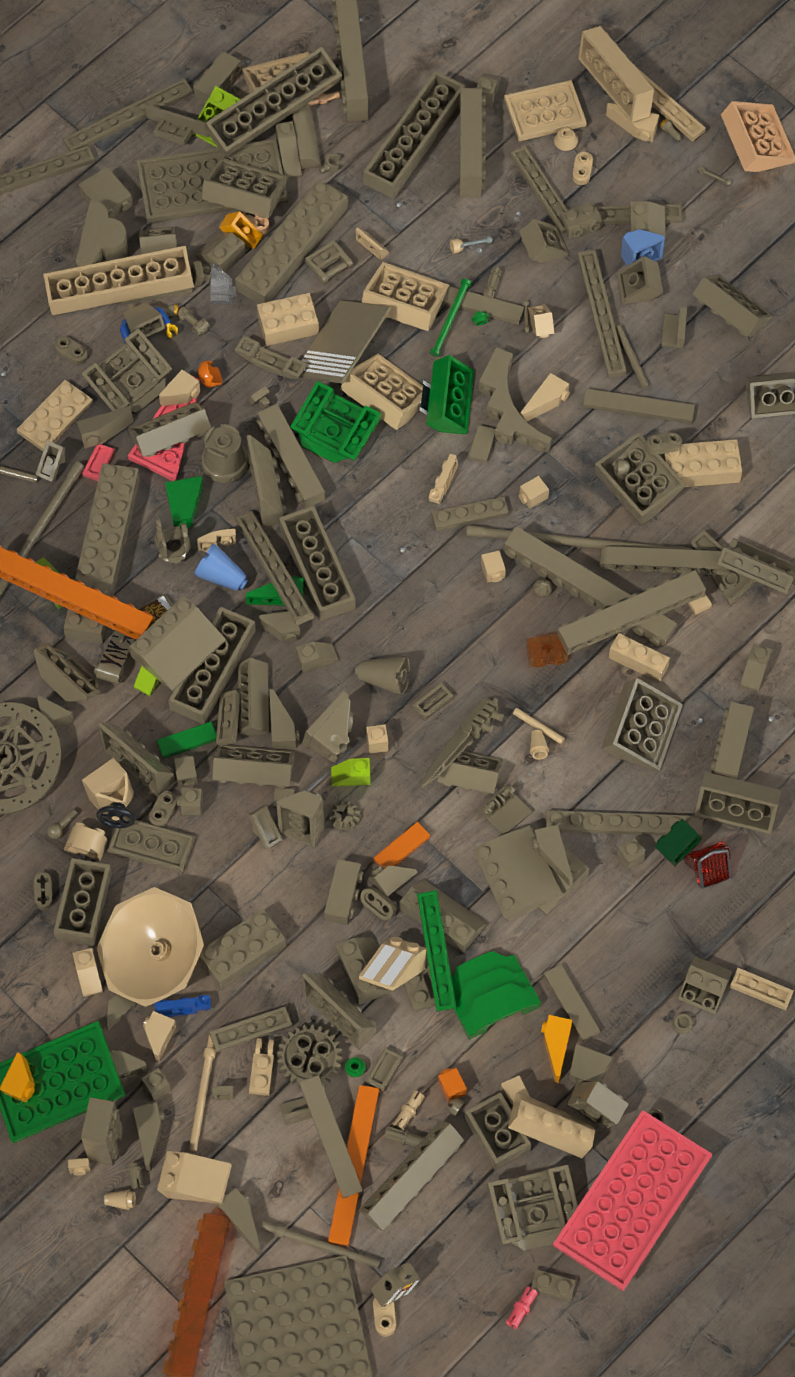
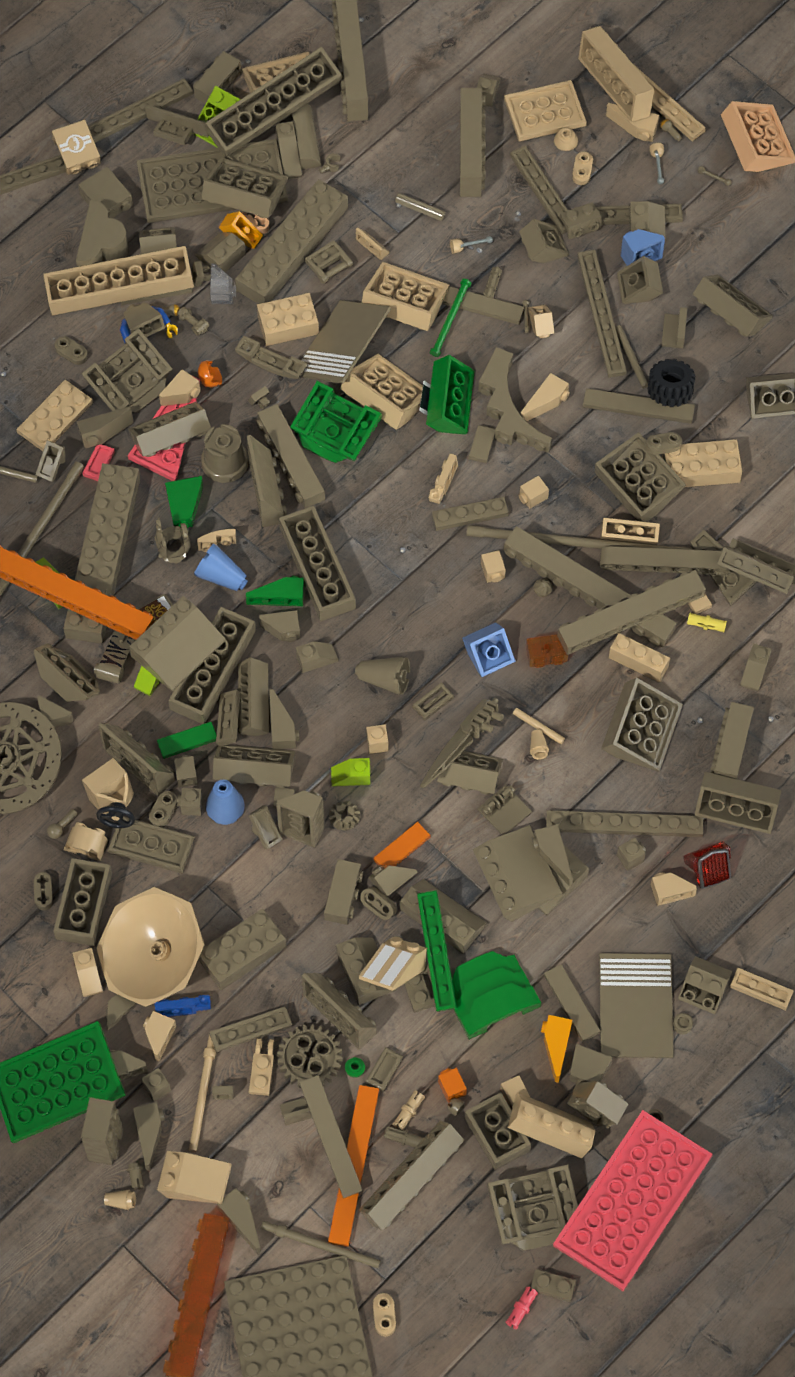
light orange slope [0,1052,35,1103] -> none
tan plate [68,1158,91,1176] -> none
dark tan tile [236,511,314,626] -> none
dark tan piece [302,691,353,763] -> none
light nougat bar [308,91,340,106] -> none
dark tan brick [363,71,465,199] -> none
dark tan torso [370,1262,420,1307] -> none
green plate [471,311,489,326] -> none
dark tan hinge [616,459,630,474] -> none
dark green slope [654,819,702,867] -> none
none -> tan panel [52,120,100,175]
none -> medium blue cone [206,780,245,825]
none -> dark tan axle [395,193,445,221]
none -> medium blue slope [462,622,516,677]
none -> dark tan piece [599,953,674,1058]
none -> tan brick [600,518,660,545]
none -> black tyre [647,359,695,407]
none -> hinge [649,143,664,184]
none -> tan slope [651,872,697,906]
none -> light yellow pin [687,613,727,633]

